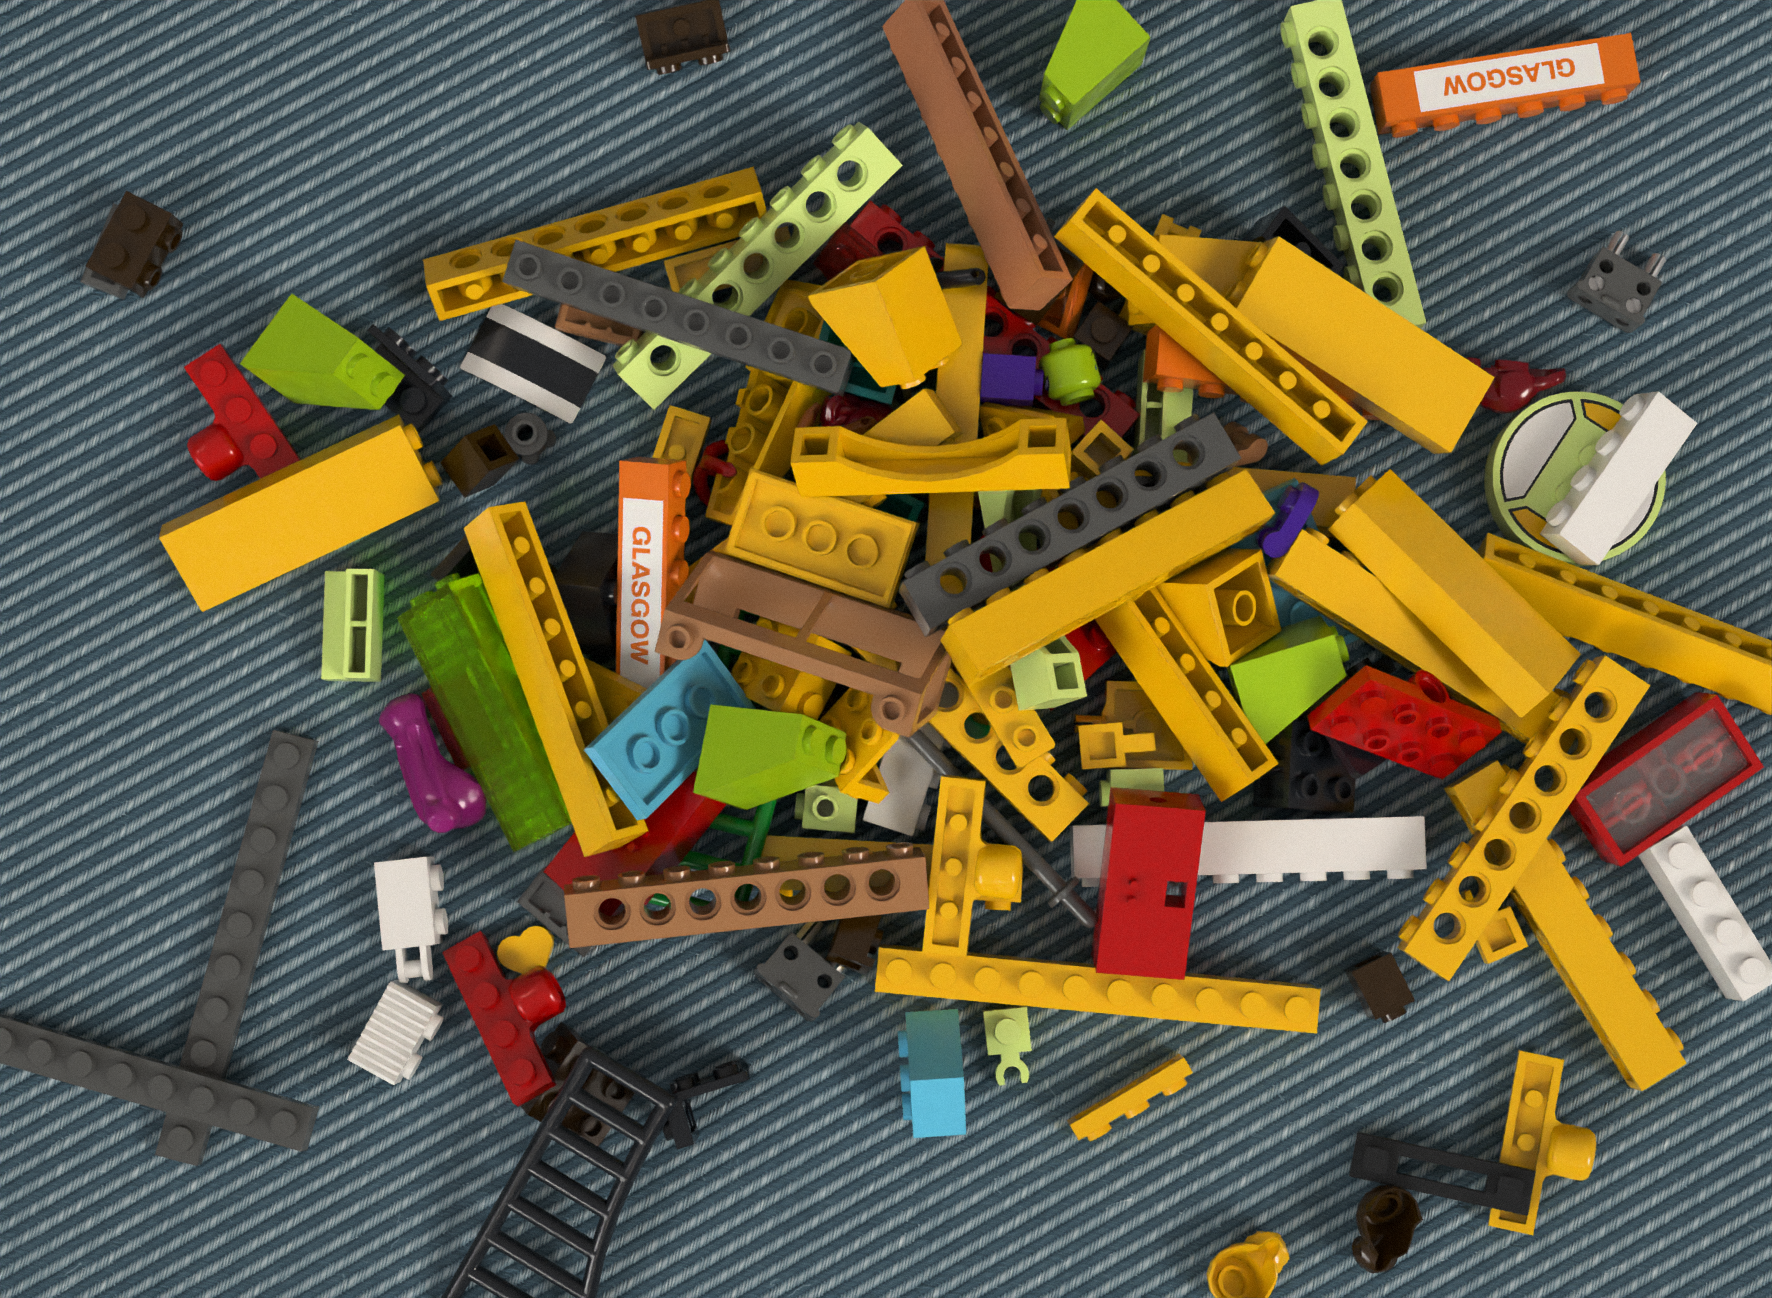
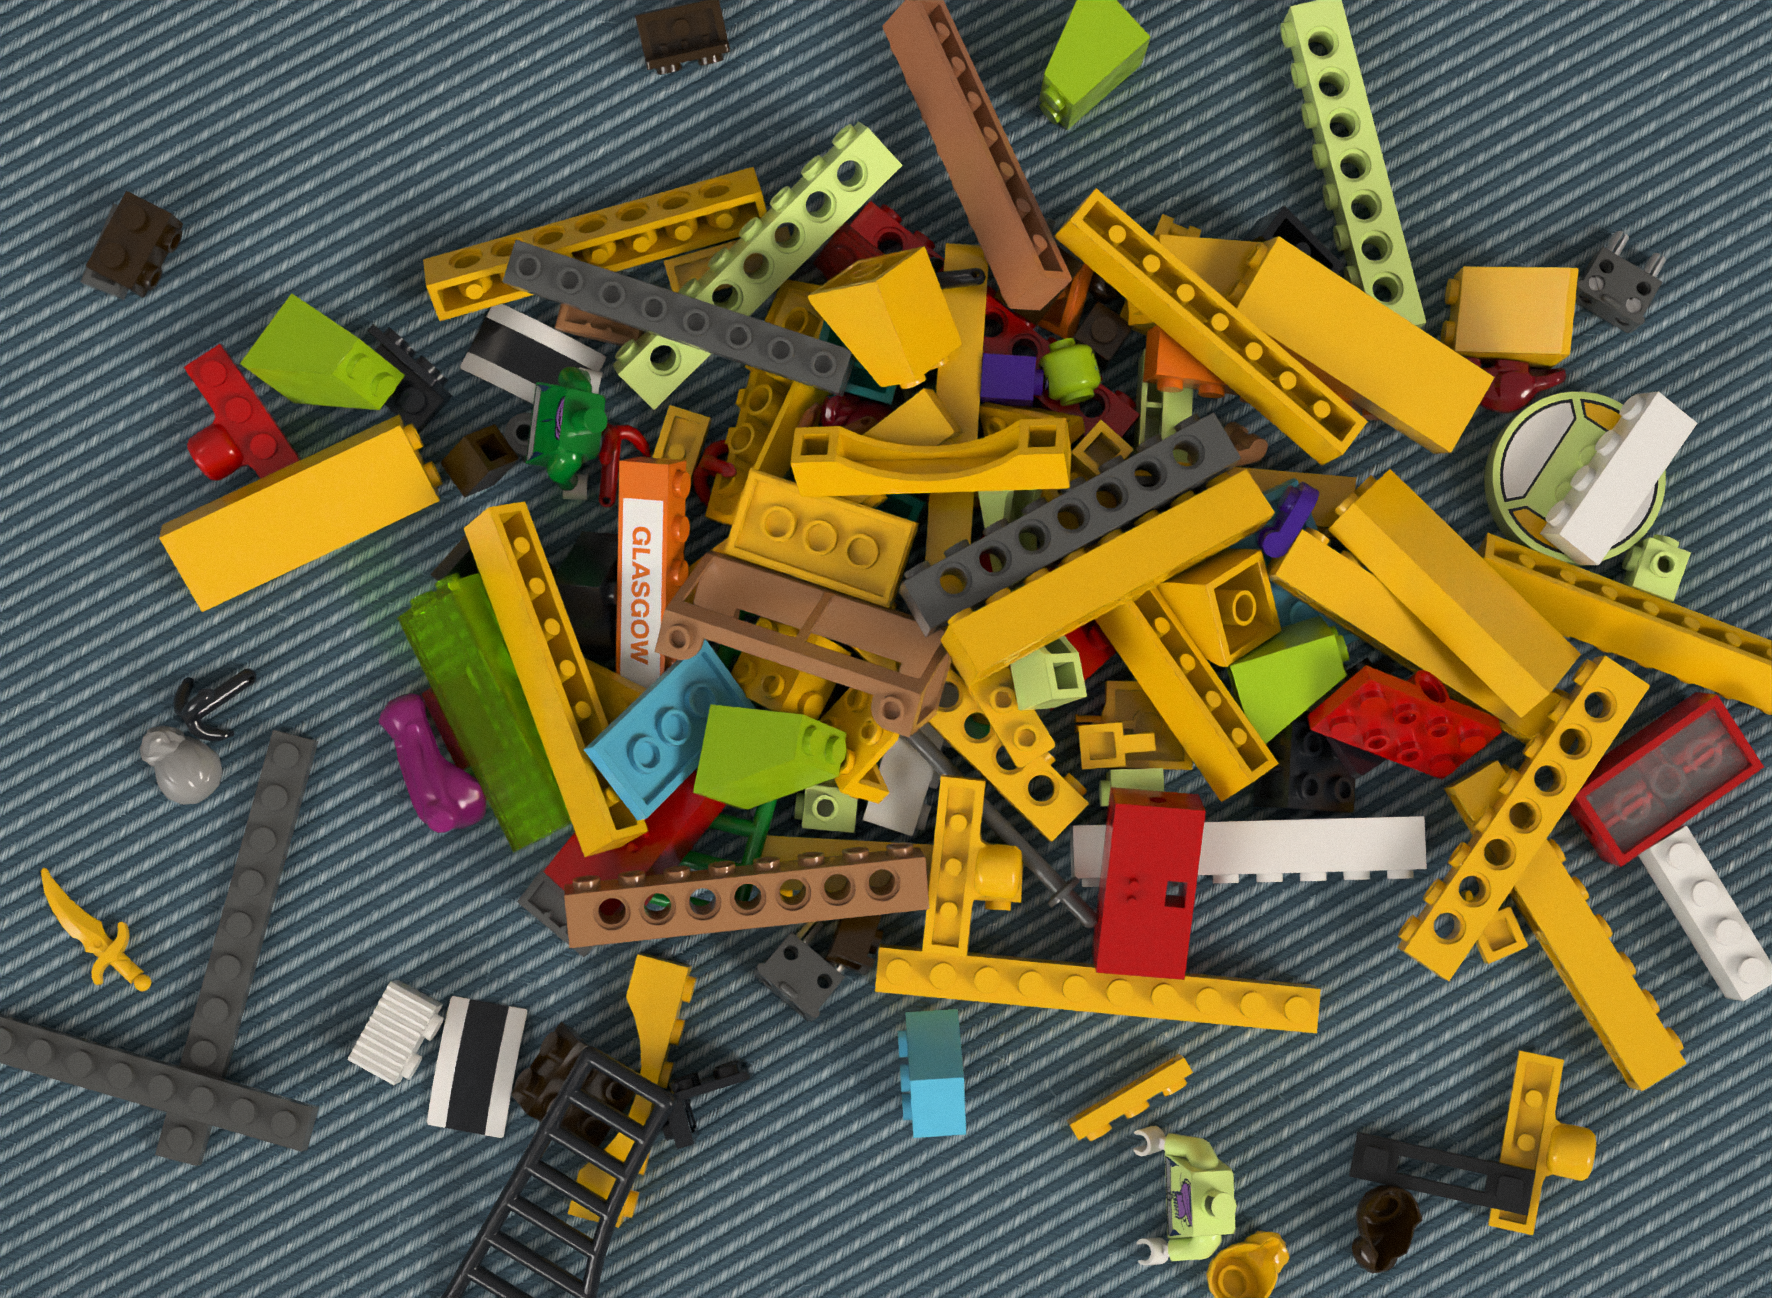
yellowish green piece [321,568,385,682] -> none
white brick [374,857,448,984] -> none
red plate [442,931,566,1107] -> none
yellow tile [497,925,554,974] -> none
yellowish green plate [983,1006,1032,1086] -> none
dark brown brick [1344,951,1415,1023] -> none
orange brick [1370,33,1640,138] -> none
none -> yellow piece [40,868,151,992]
none -> light grey hair [140,726,223,805]
none -> black piece [173,668,257,741]
none -> sticker [427,996,527,1138]
none -> green torso [525,367,607,500]
none -> yellow arch [568,953,697,1228]
none -> red piece [599,423,651,508]
none -> yellowish green torso [1133,1126,1237,1266]
none -> yellow slope [1440,266,1578,369]
none -> yellowish green brick [1622,534,1691,602]

